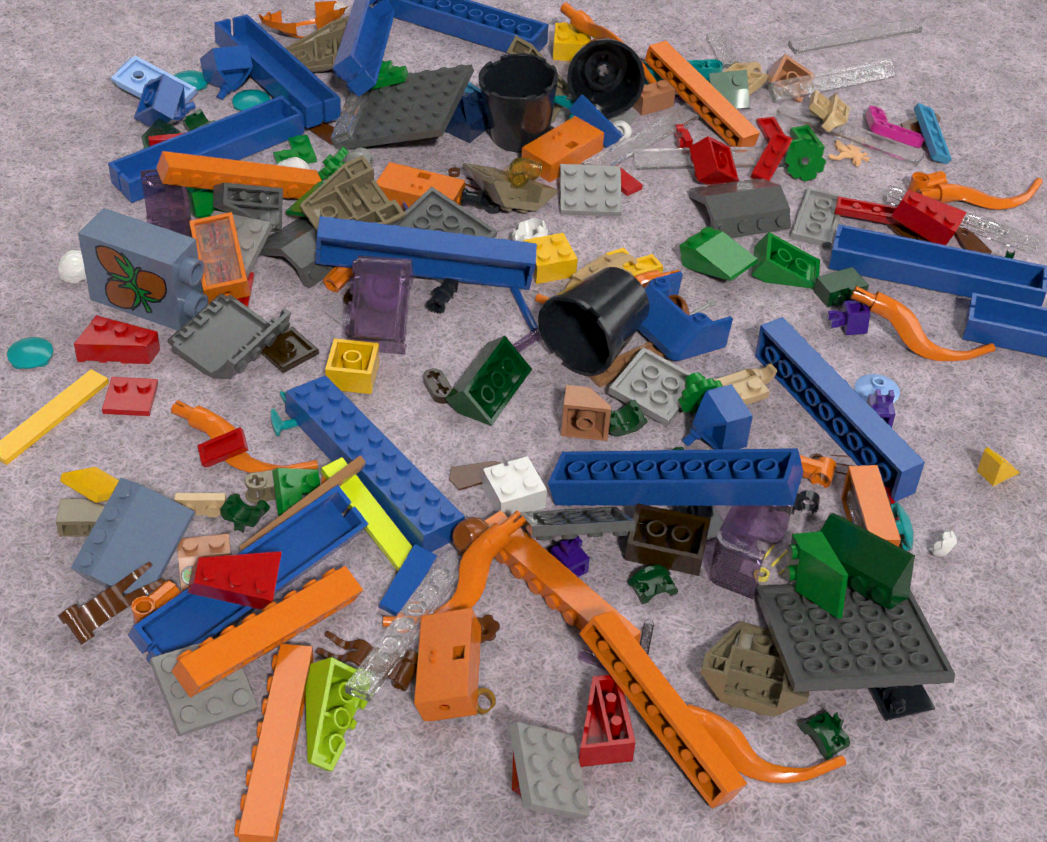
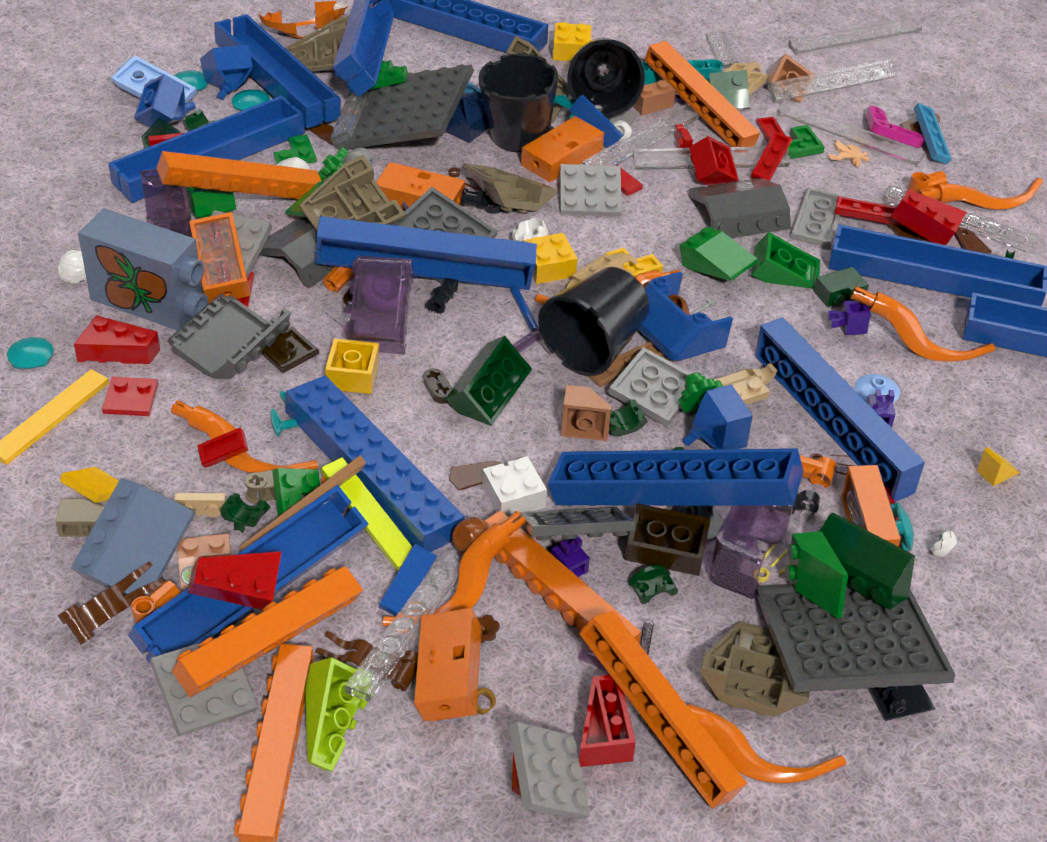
dark grey wedge [213,183,283,232] -> none
clear yellow cylinder [507,157,542,188] -> none
orange animal [560,2,657,84] -> none
green plant [785,141,826,181] -> none
dark green piece [798,711,850,760] -> none
tan plate [808,90,850,132] -> none

